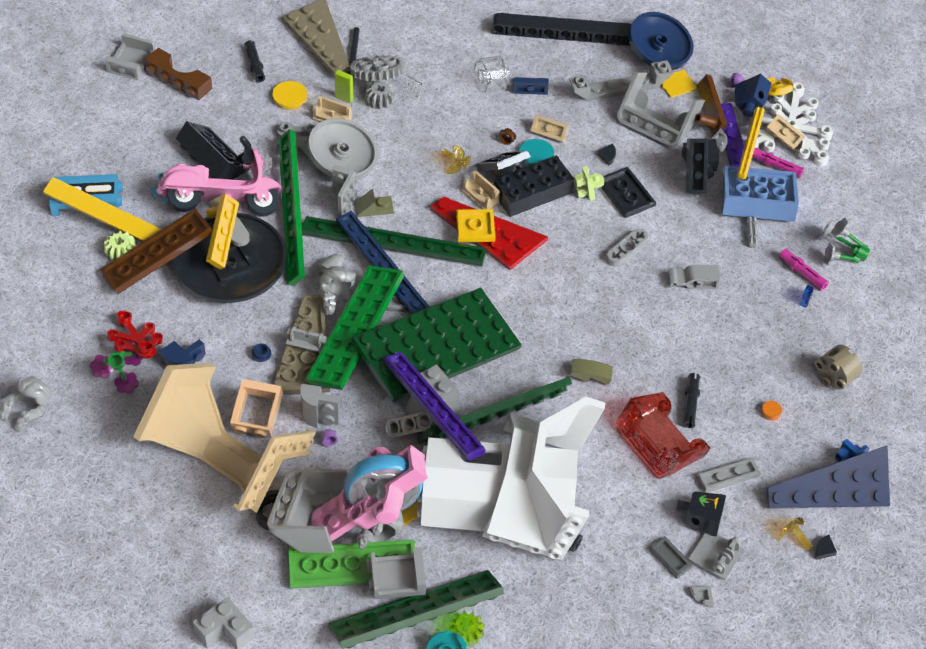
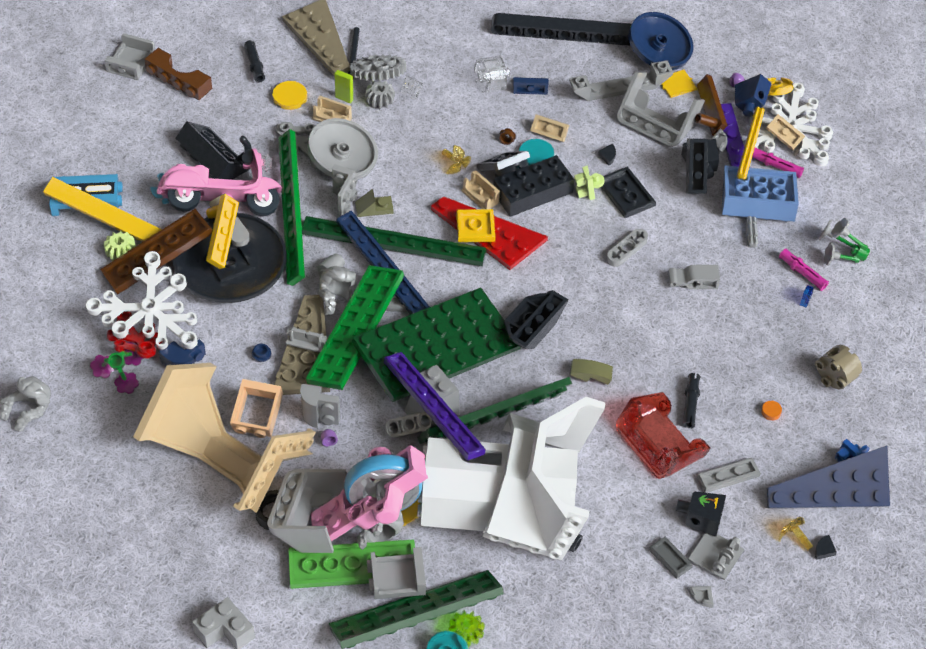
none -> white plant [86,251,198,350]
none -> black wedge [504,290,569,349]

